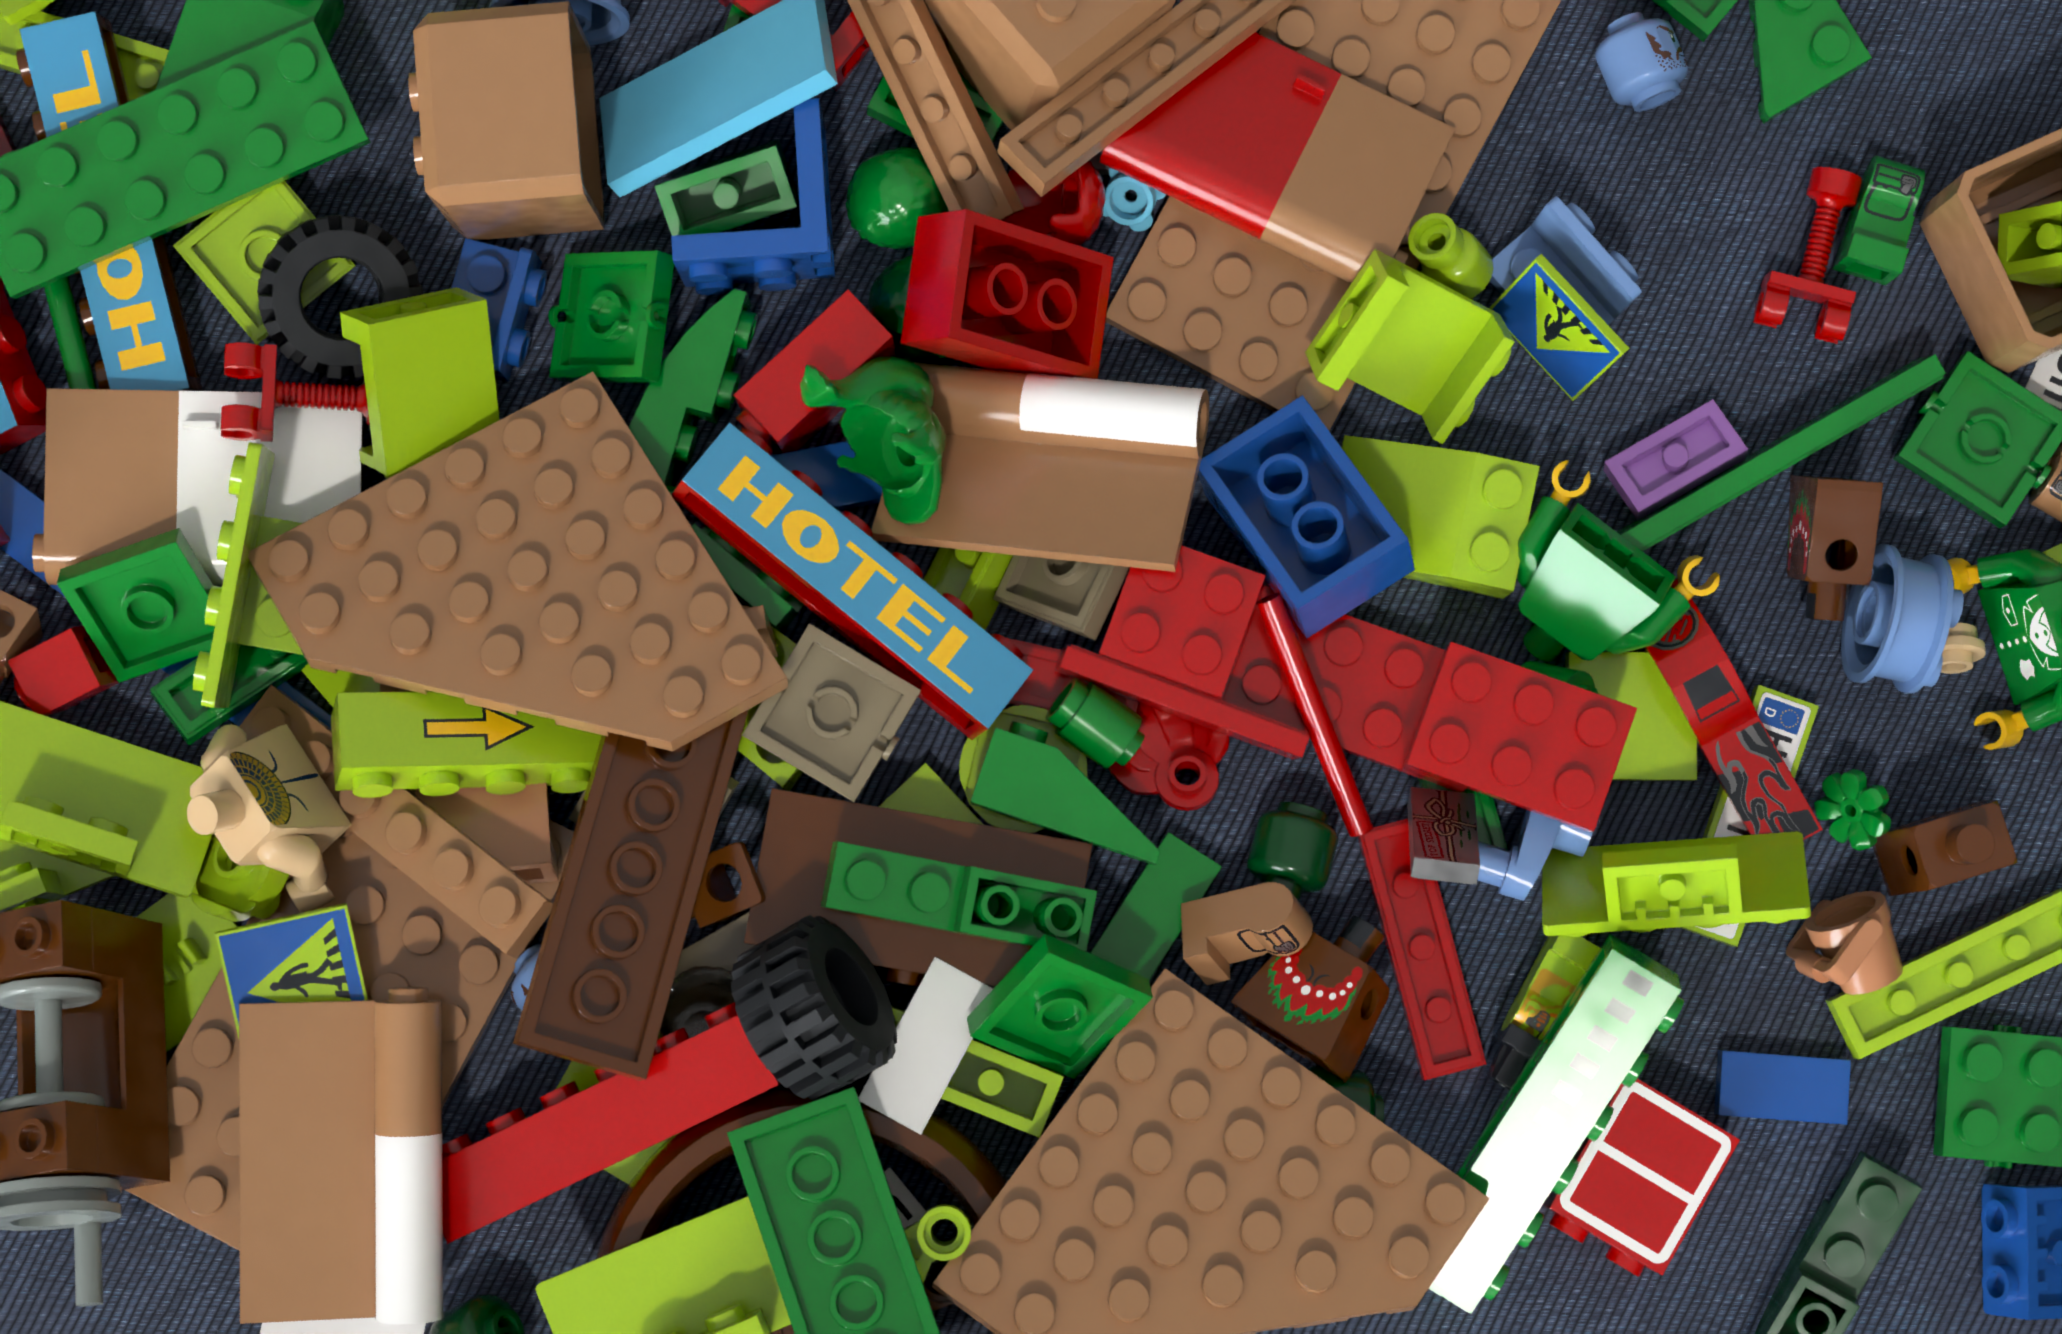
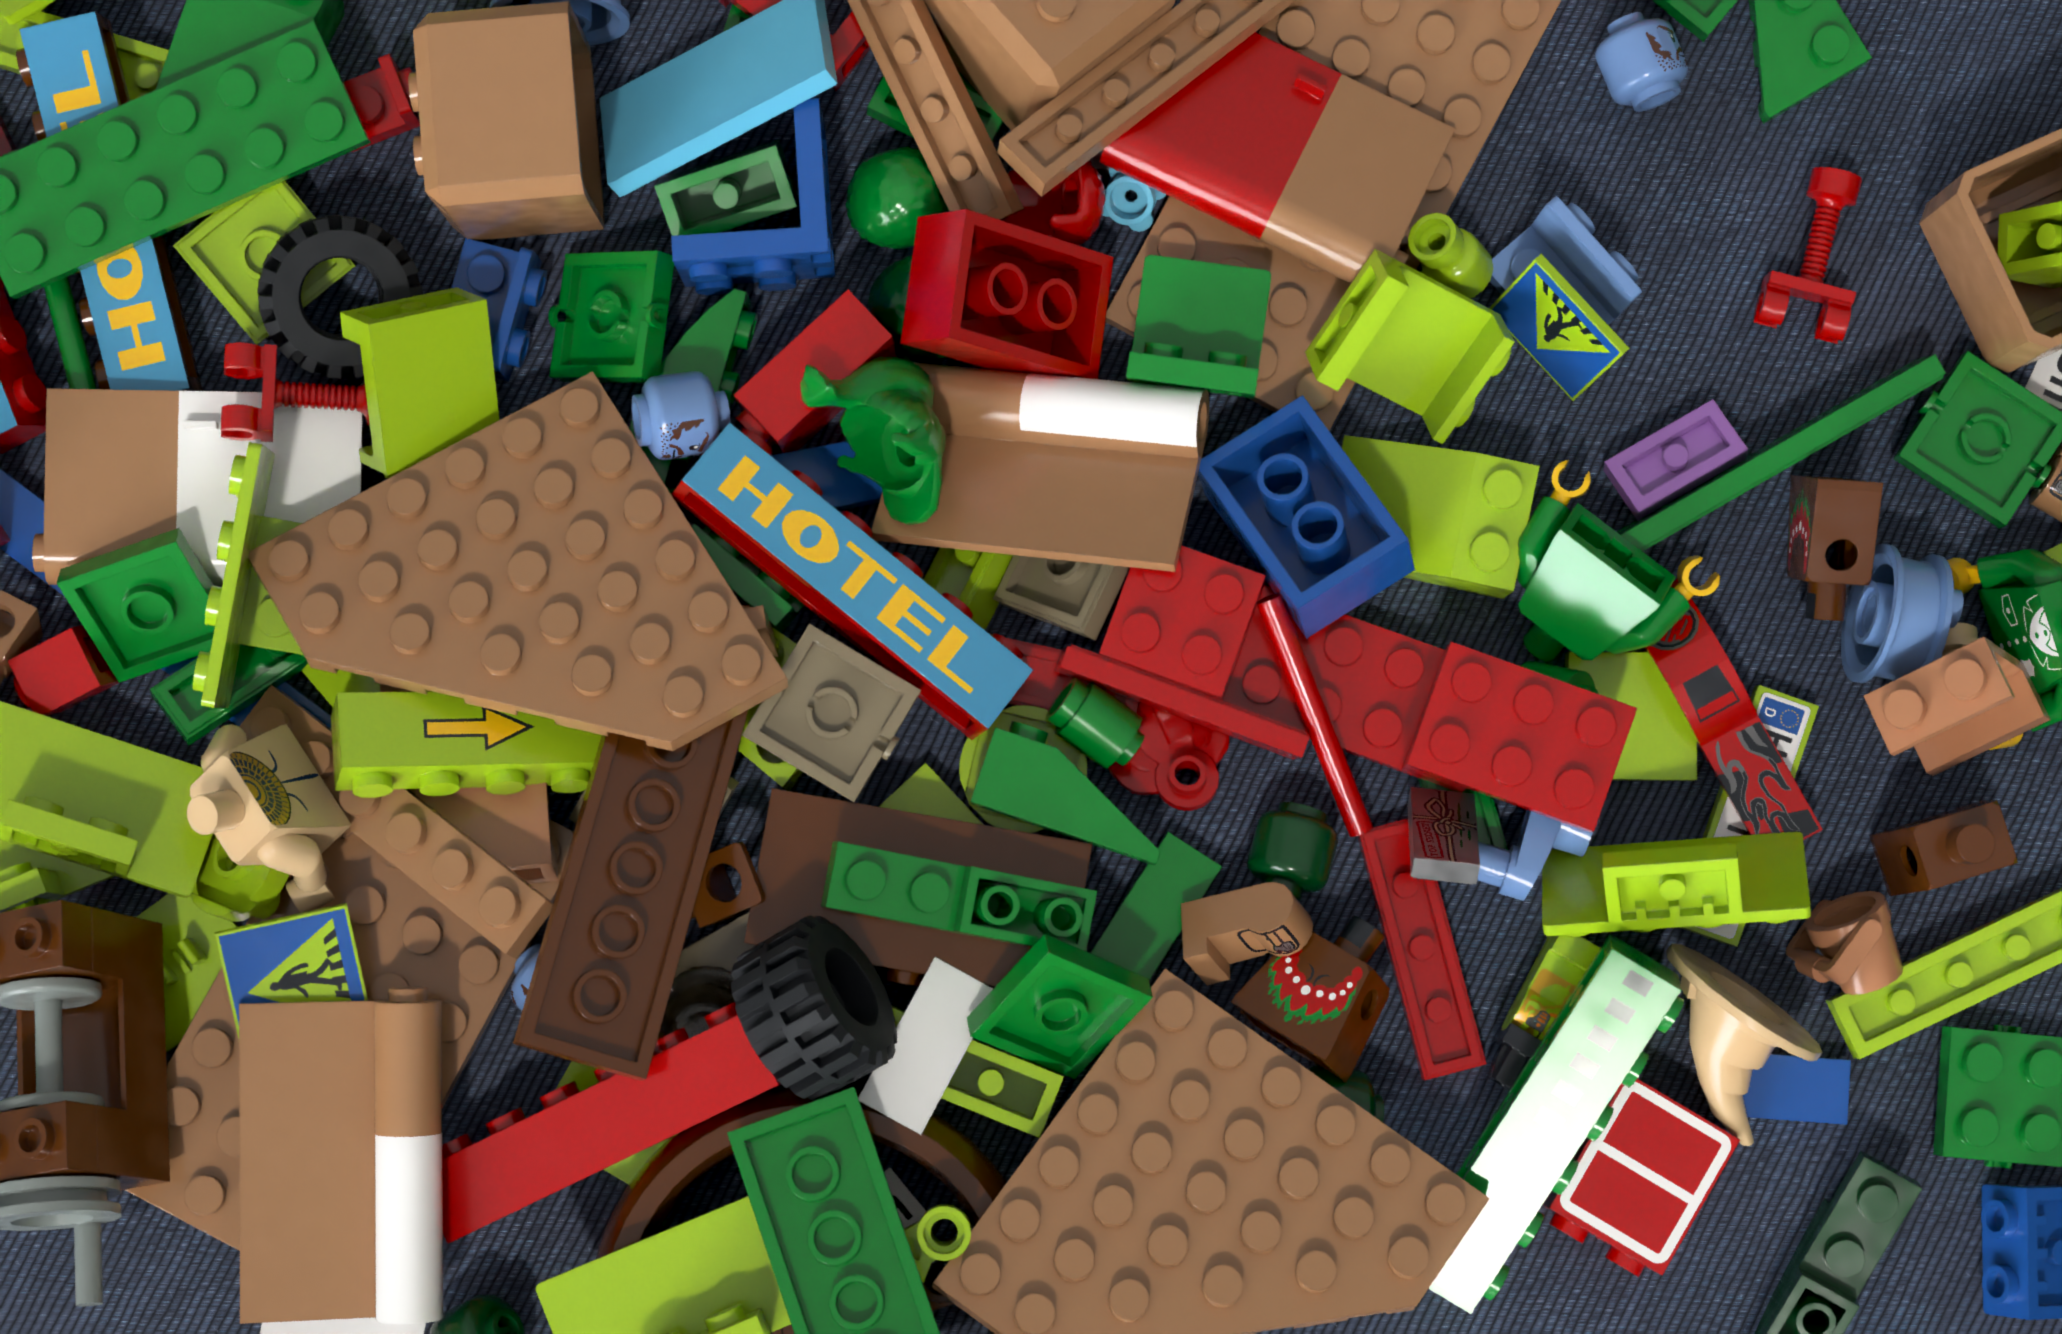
green plant [1814,769,1891,851] -> none
green leg [1832,155,1925,286] -> none
none -> red bracket [344,53,420,152]
none -> medium blue head [631,371,730,460]
none -> green bracket [1126,255,1271,399]
none -> tan piece [1666,944,1822,1146]
none -> nougat panel [1864,637,2050,776]

